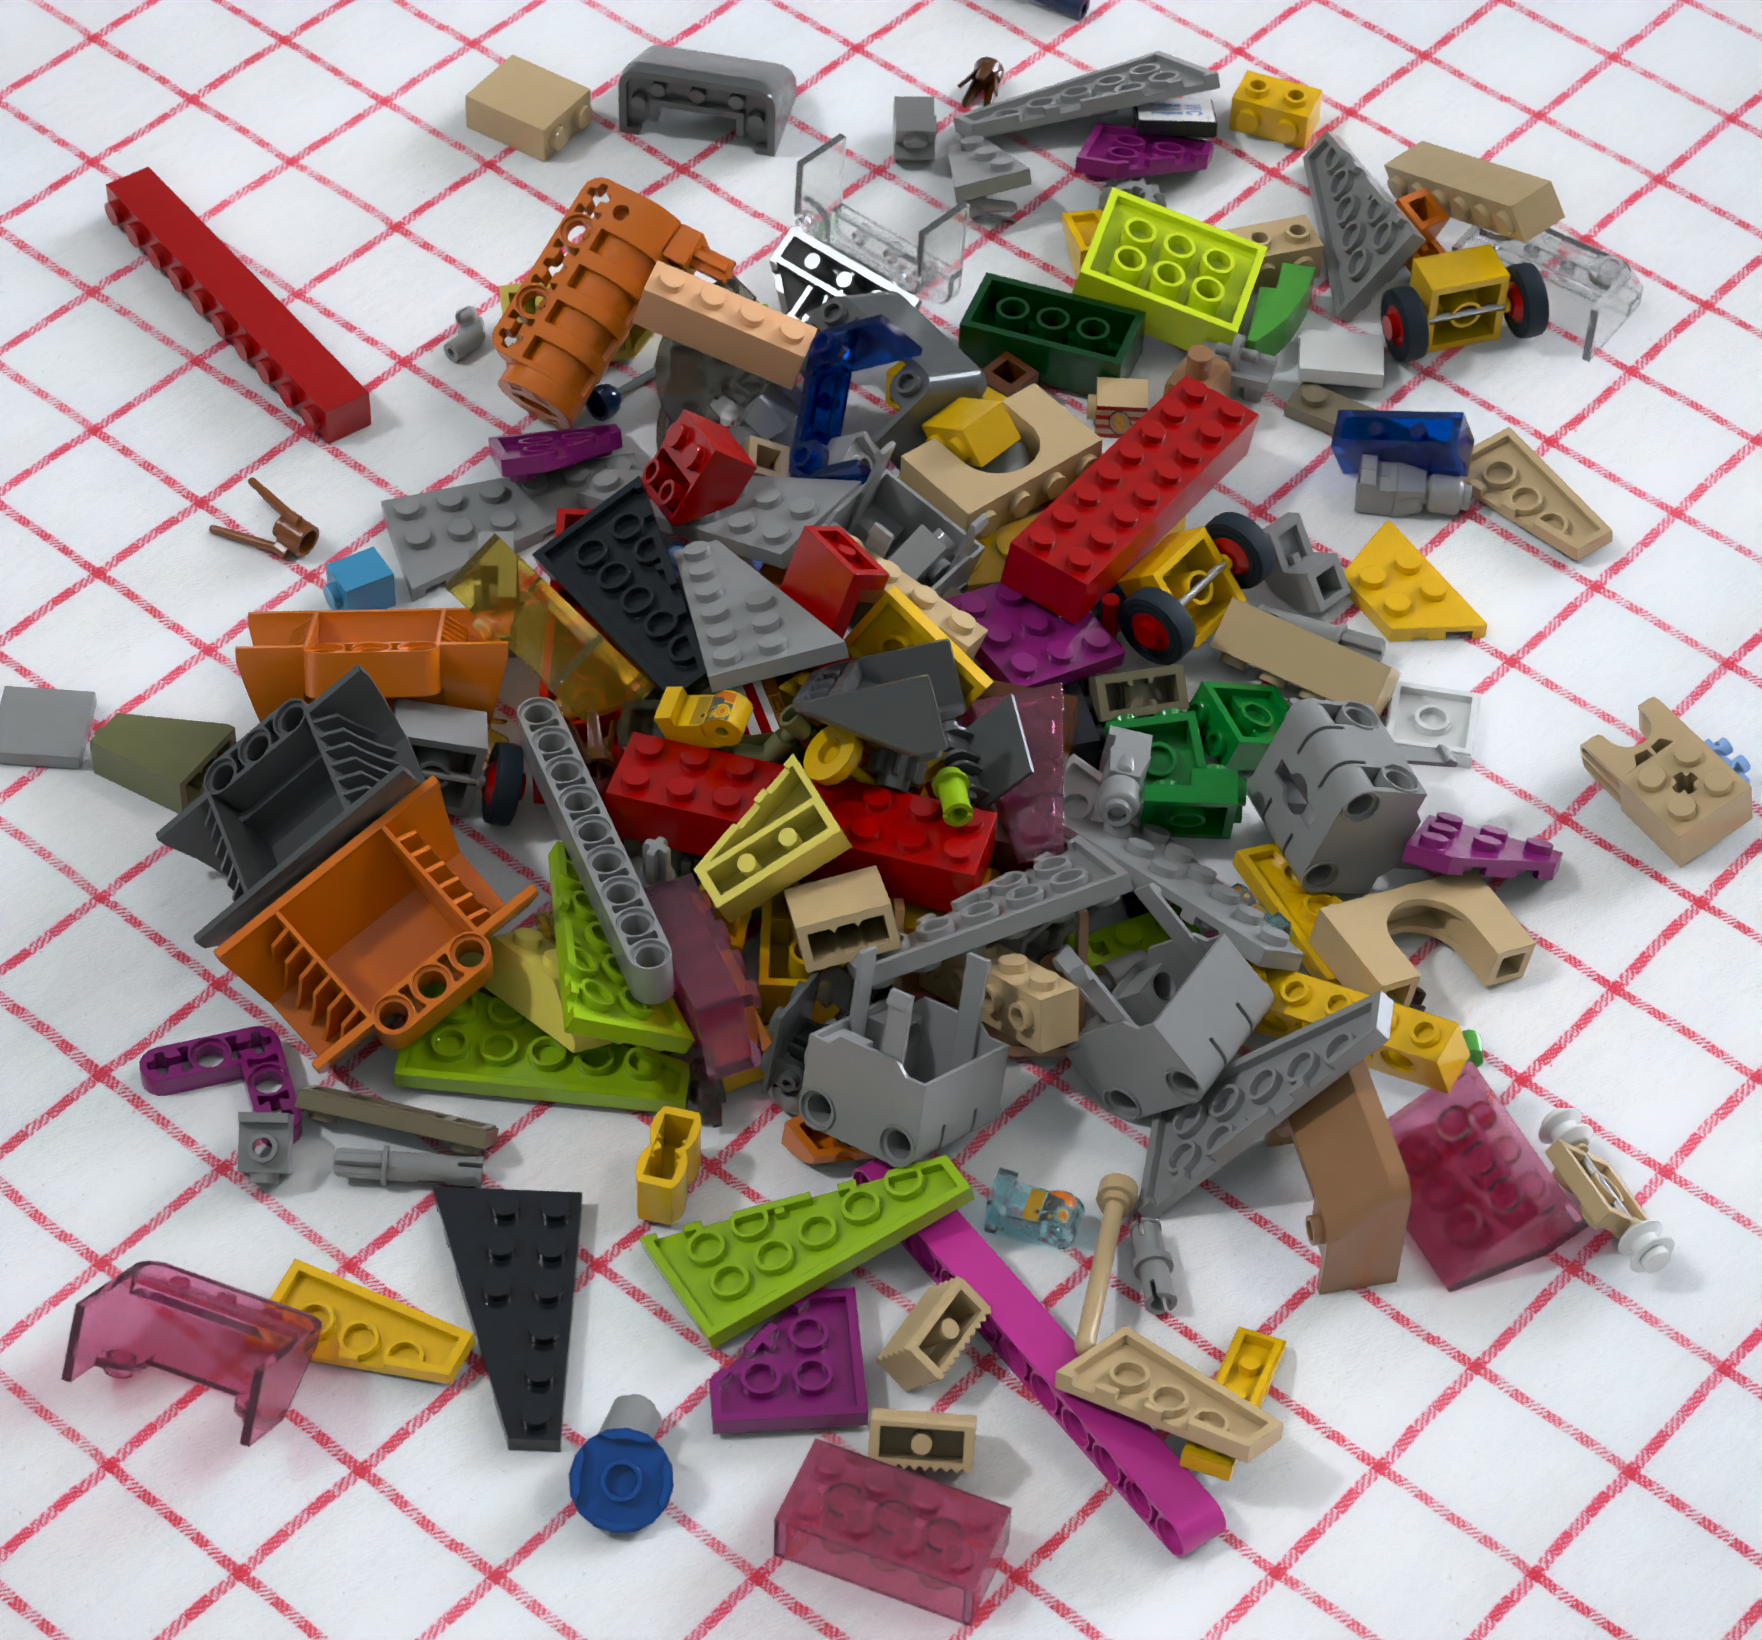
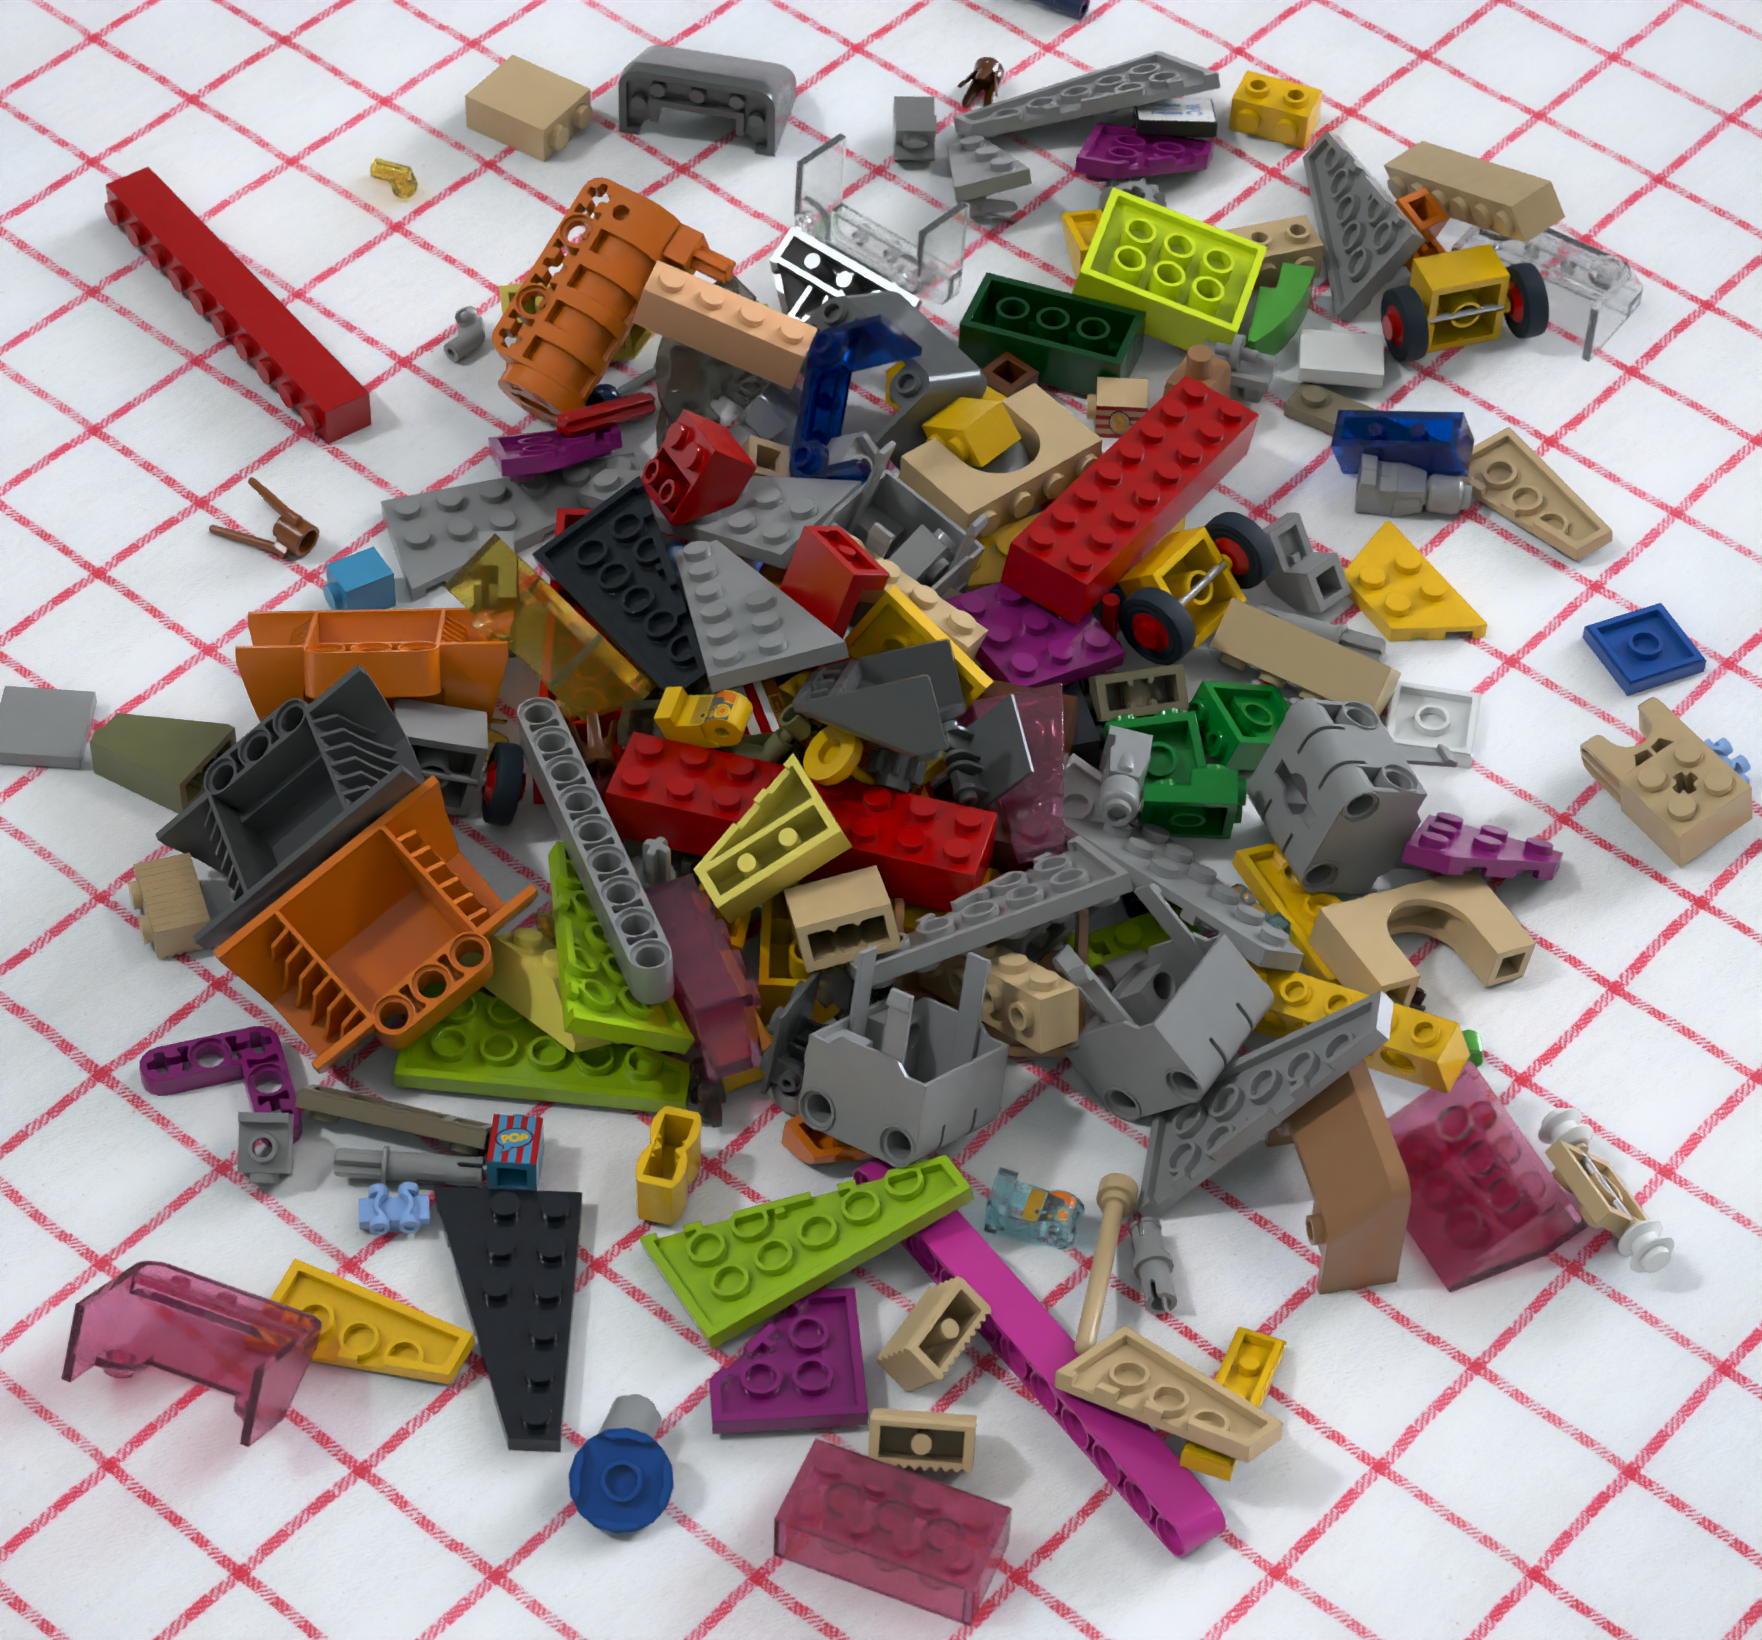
lime pin [932,766,973,827] -> none
none -> tan brick [128,852,211,960]
none -> light blue piece [358,1182,430,1235]
none -> clear yellow arm [370,158,418,199]
none -> dark azure brick [486,1114,544,1191]
none -> red axle [555,392,656,438]
none -> blue tile [1582,603,1706,696]

